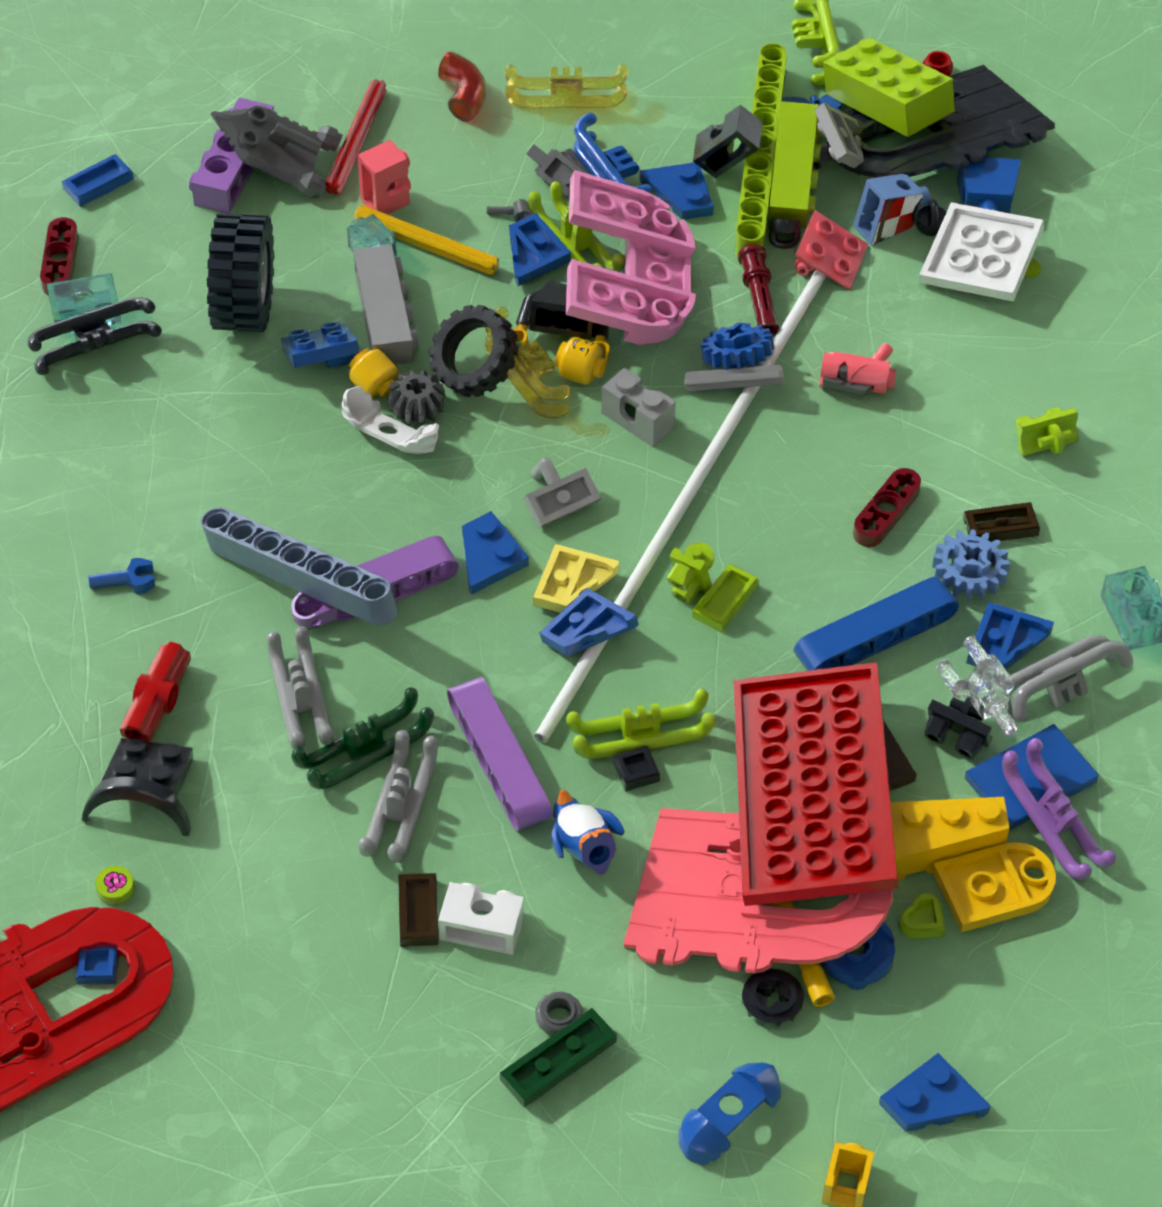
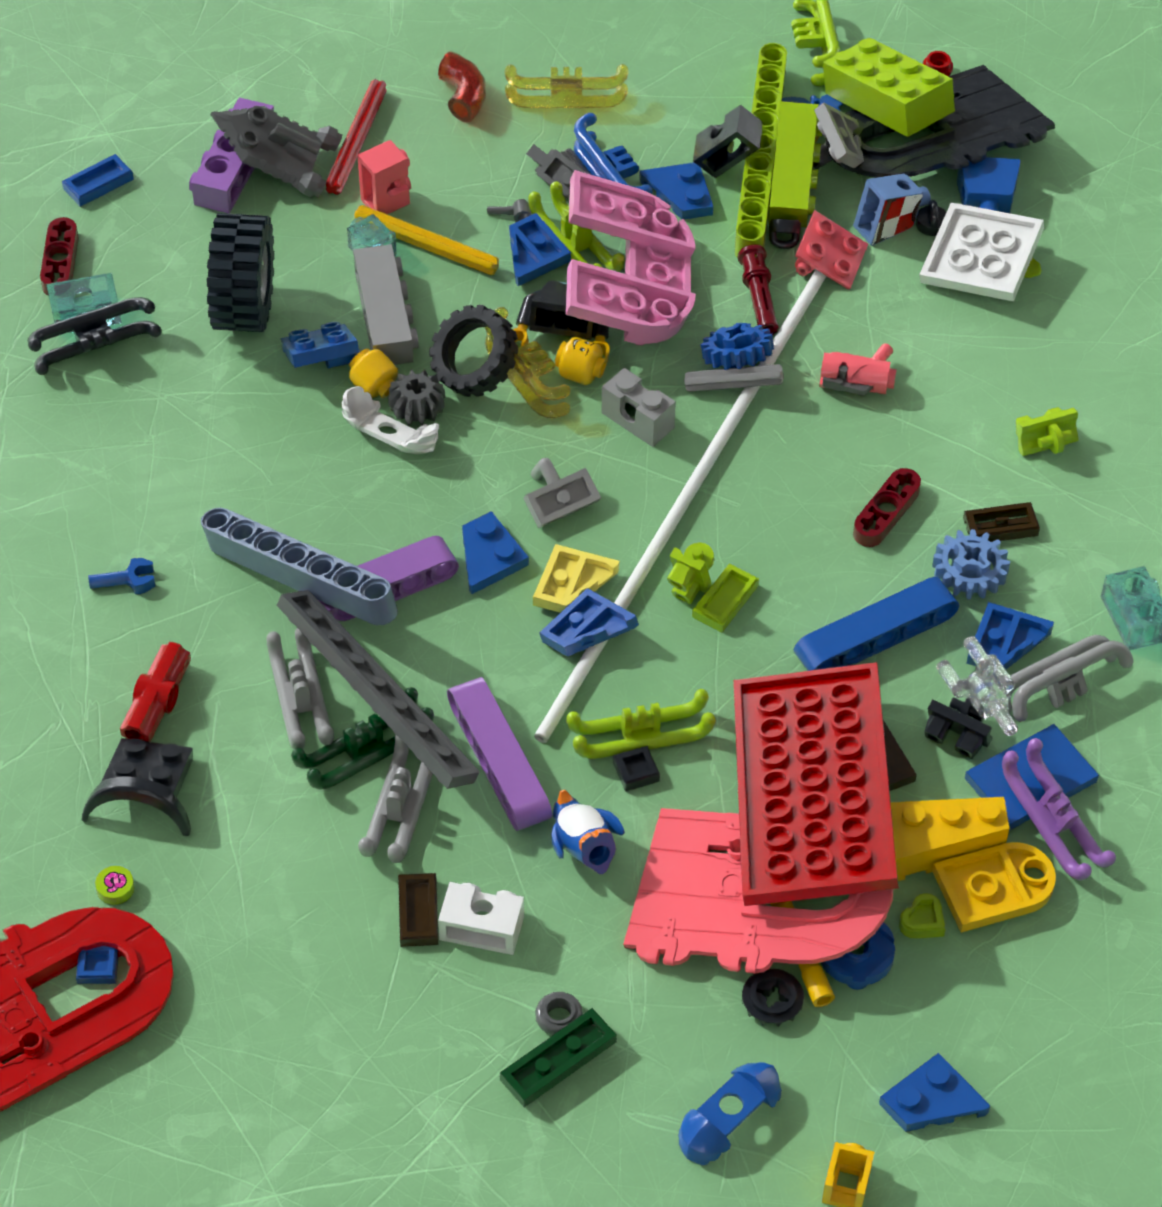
none -> dark grey plate [277,590,480,789]

